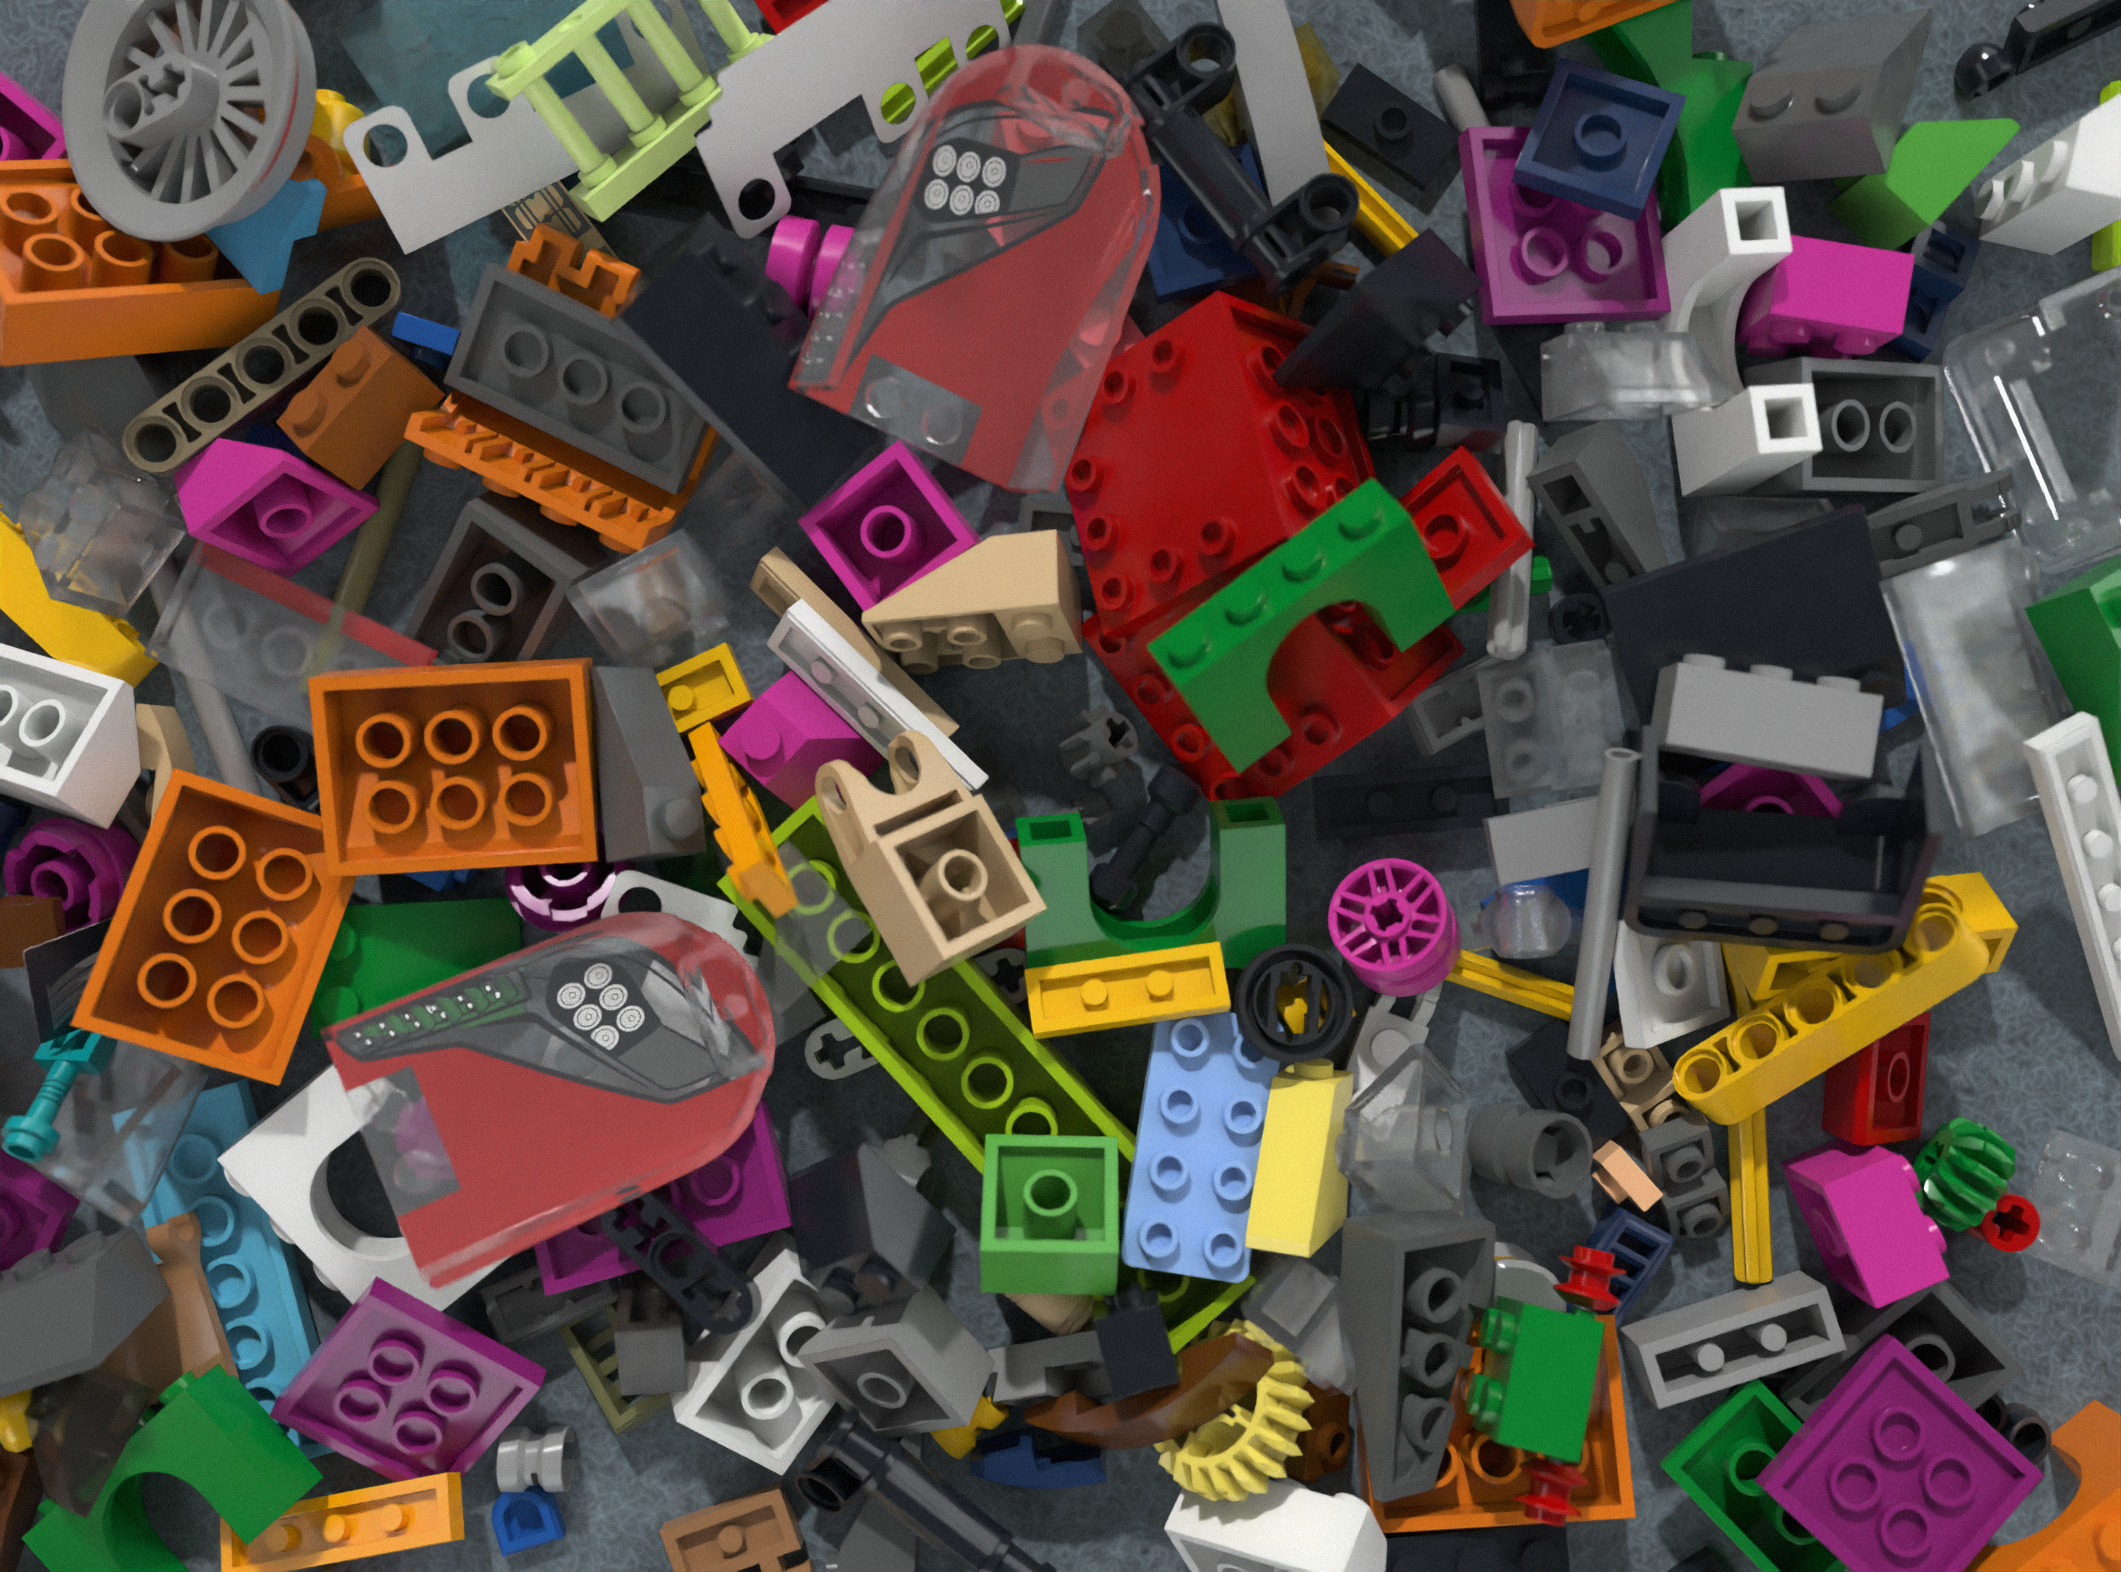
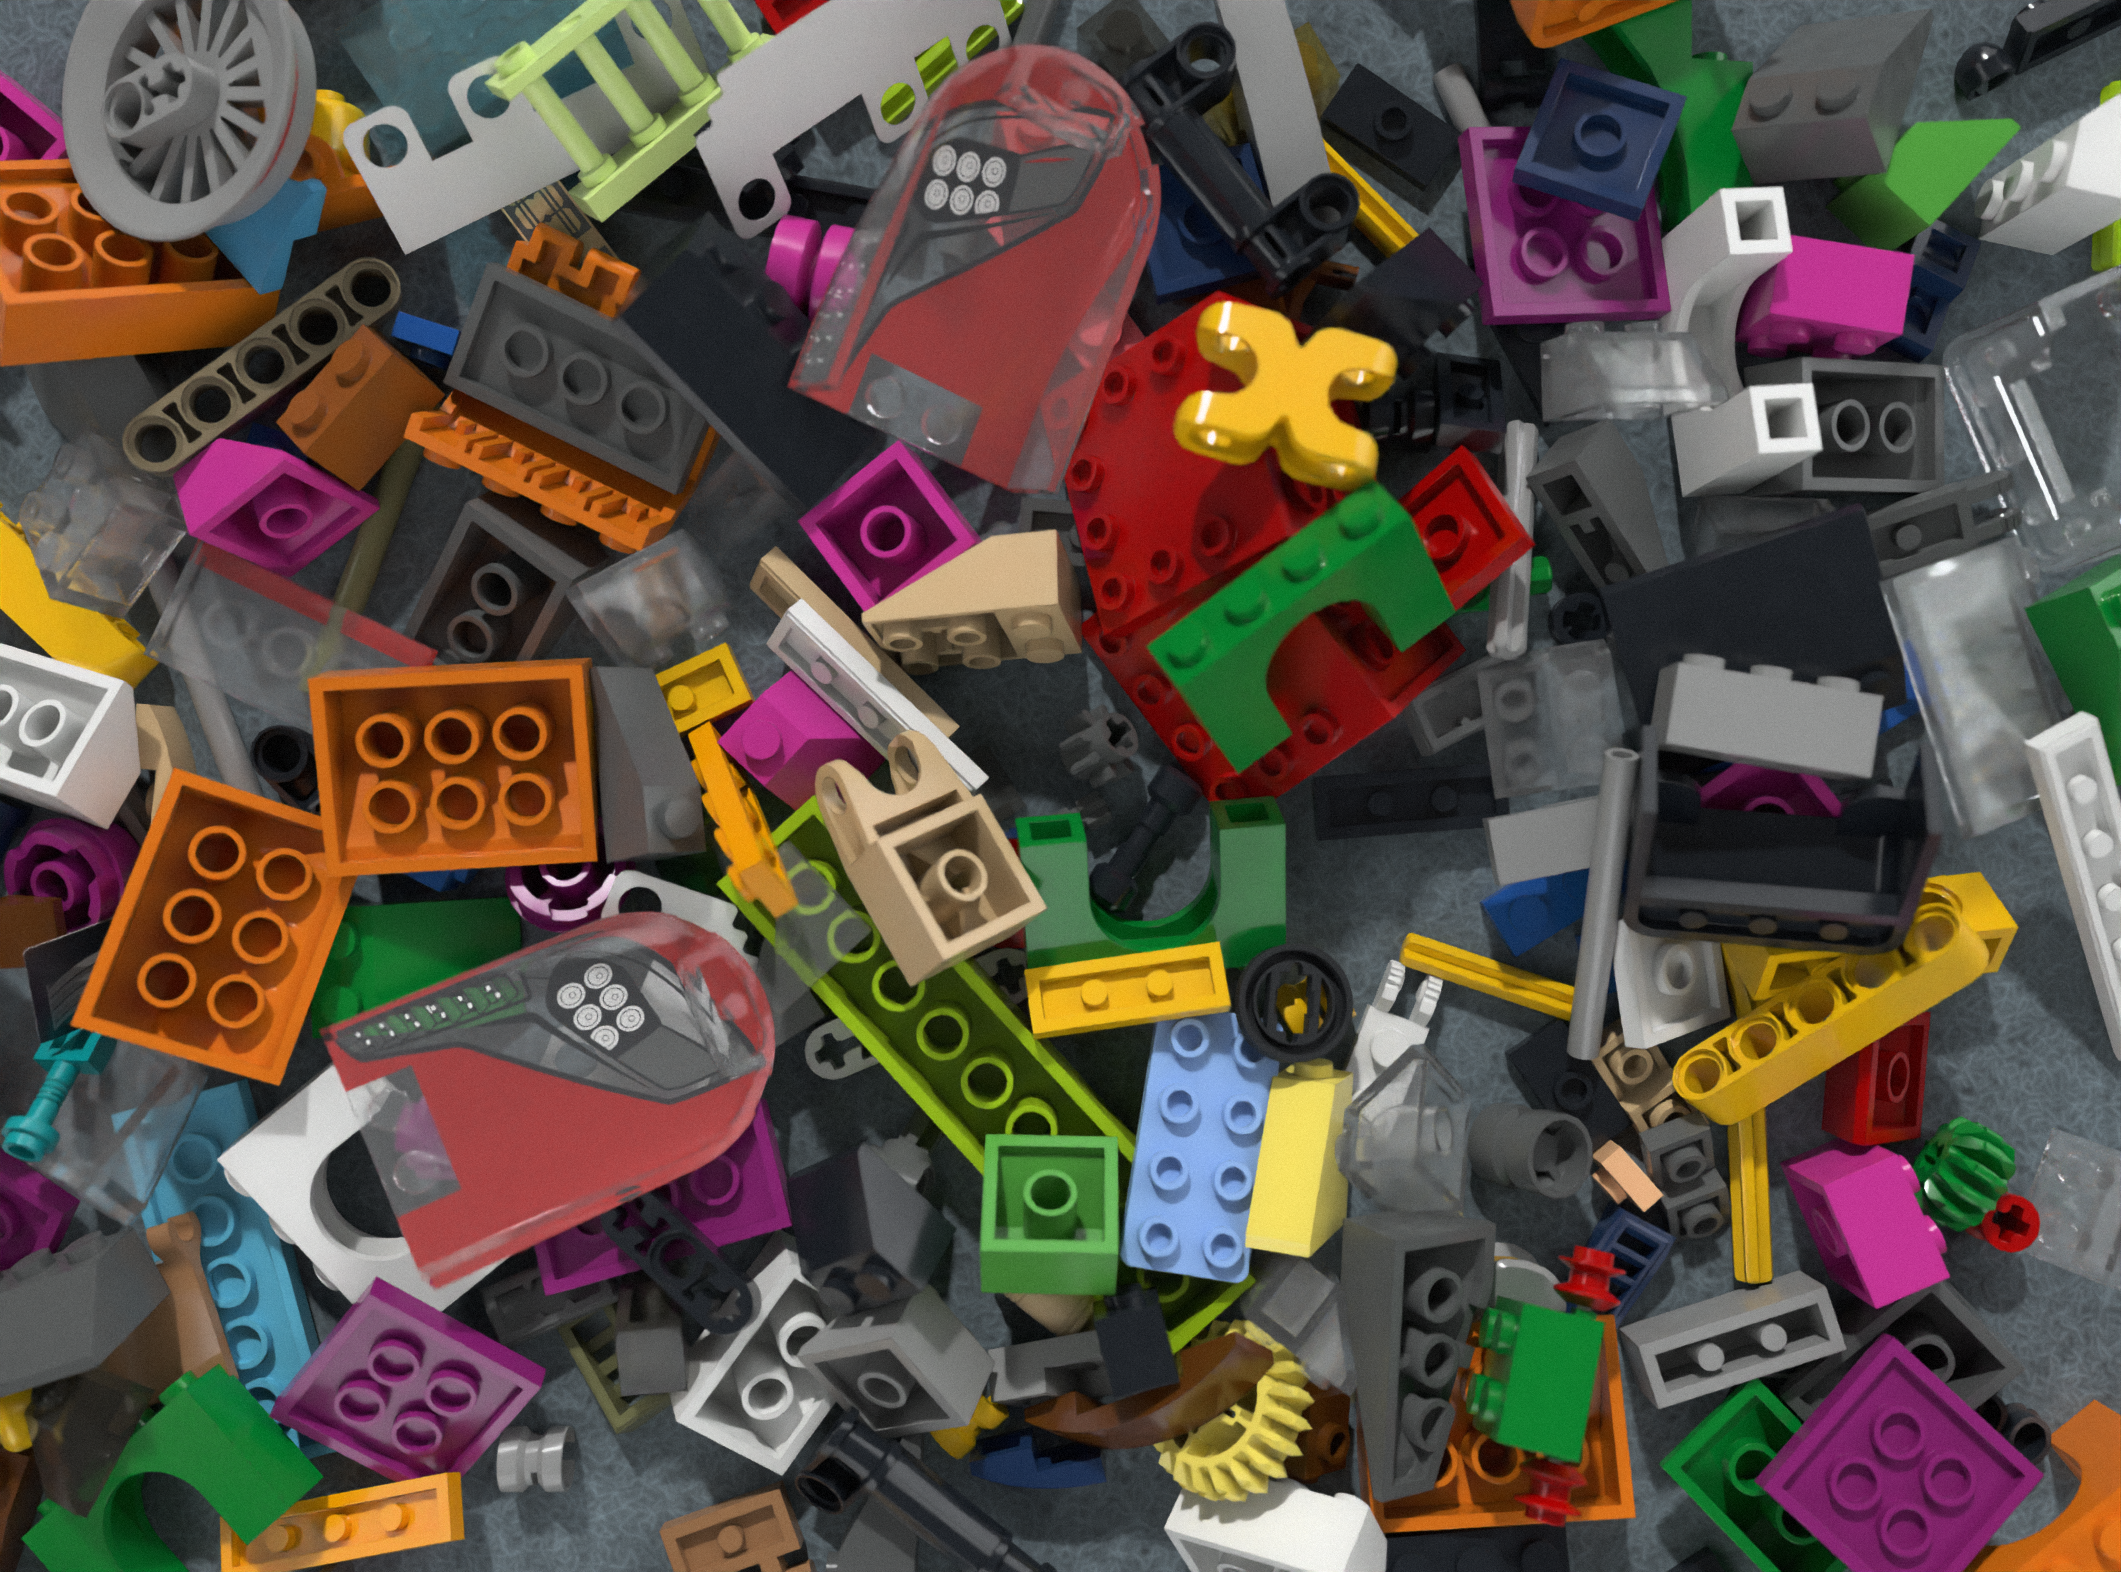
blue tile [491,1483,566,1557] -> none
dark pink wheel [1328,858,1461,997] -> none
clear axle [1457,885,1584,959] -> none
none -> yellow piece [1174,302,1397,490]

